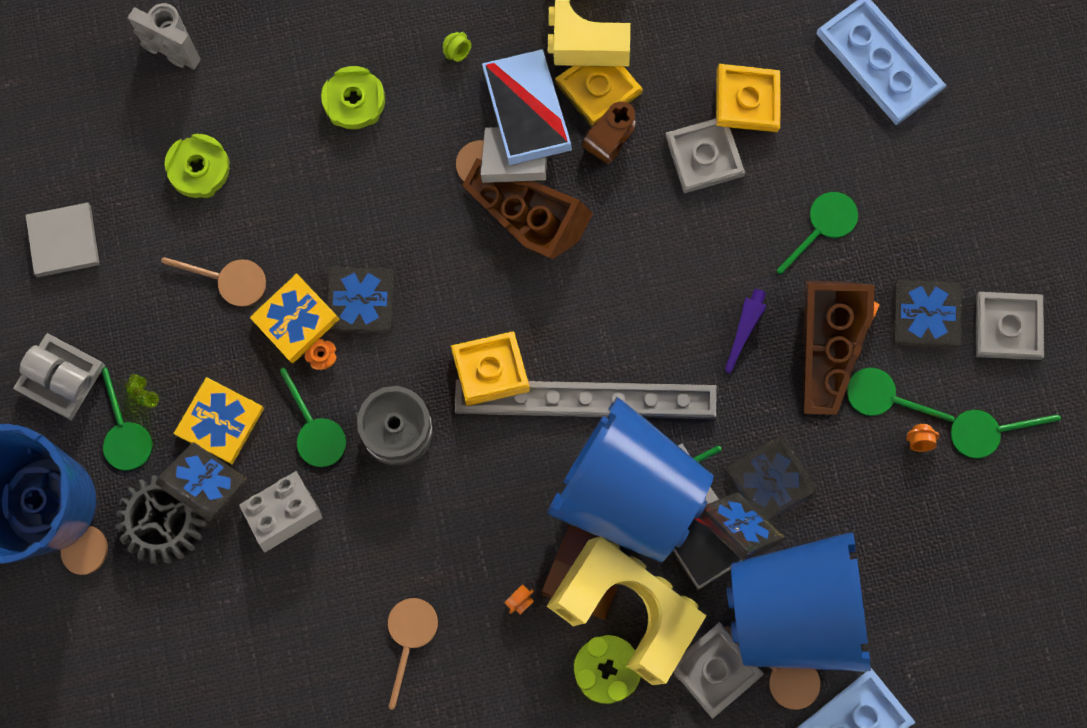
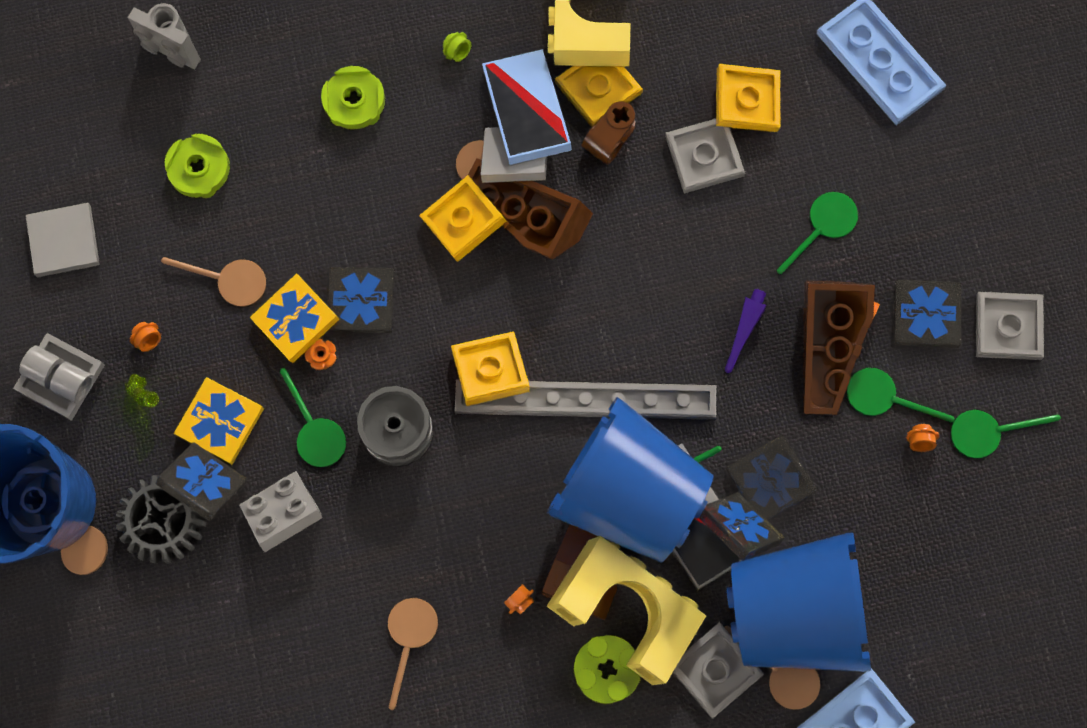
green piece [101,367,152,471] -> none
none -> orange plate [130,322,161,352]
none -> yellow tile [419,175,507,262]

